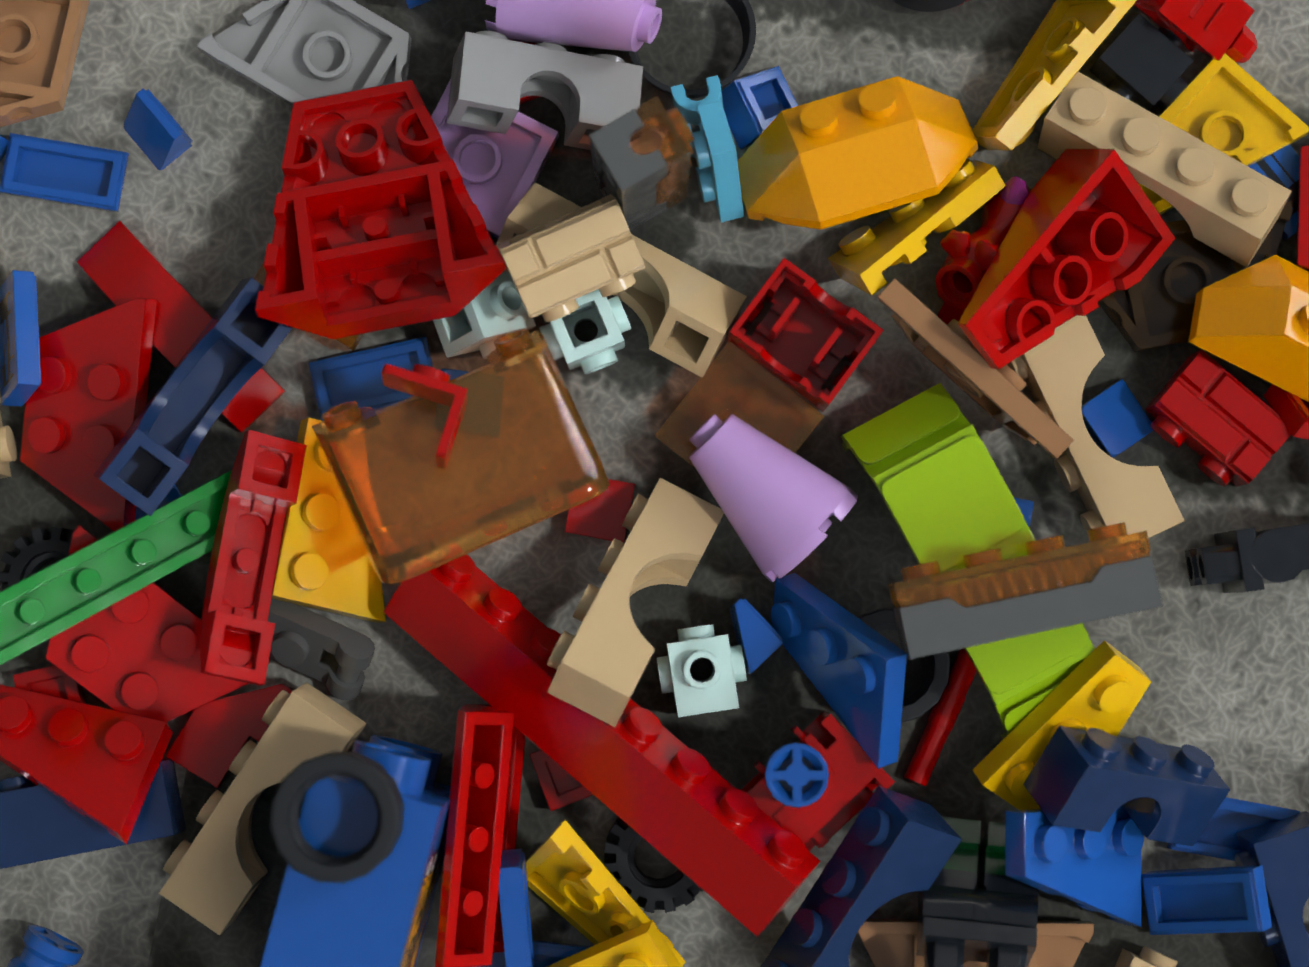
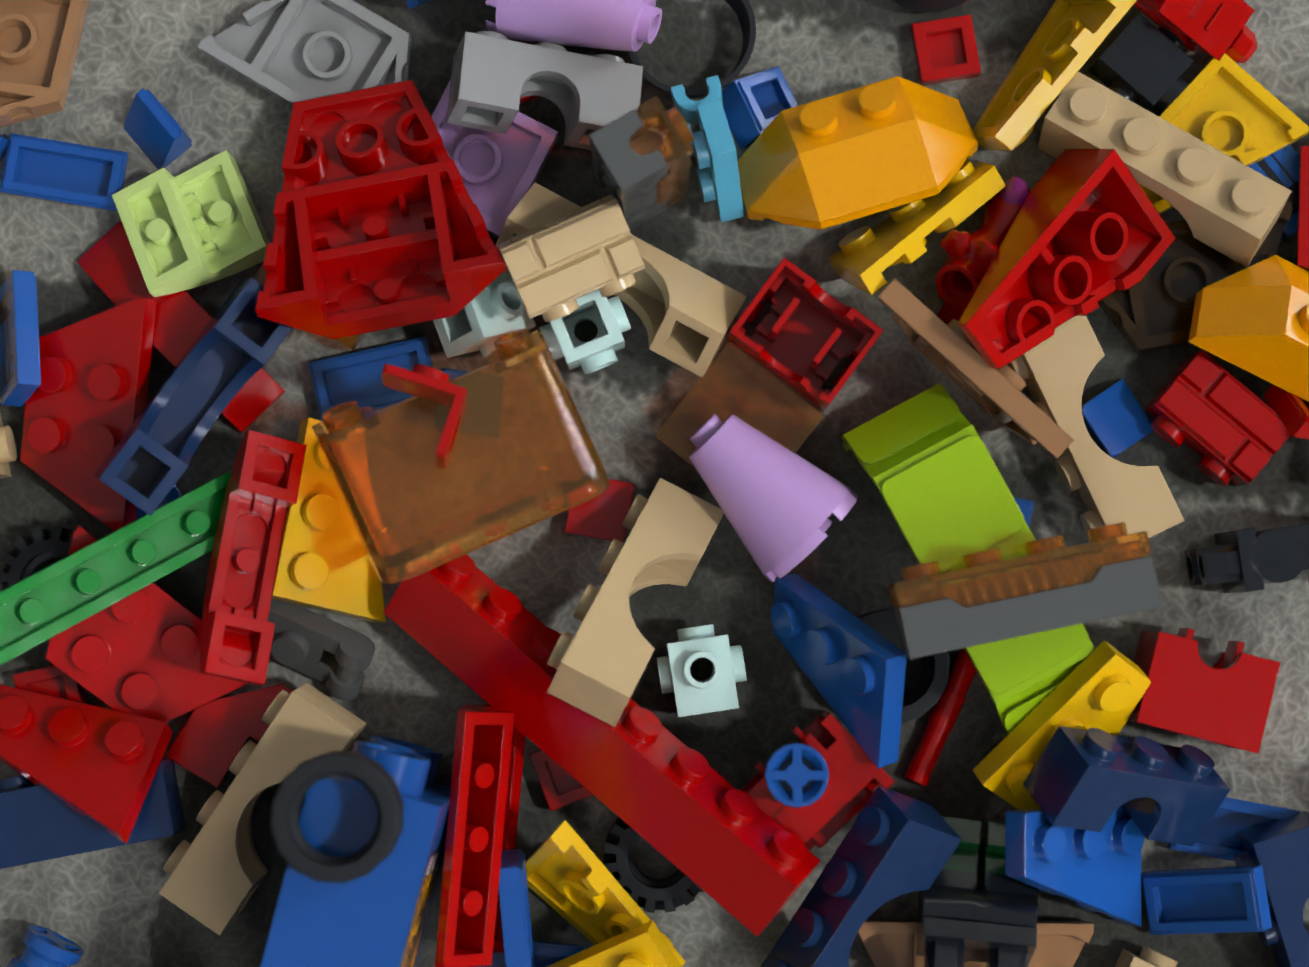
blue slope [729,598,783,675] -> none
none -> yellowish green slope [112,150,271,297]
none -> red tile [910,14,981,86]
none -> red piece [1127,628,1281,754]

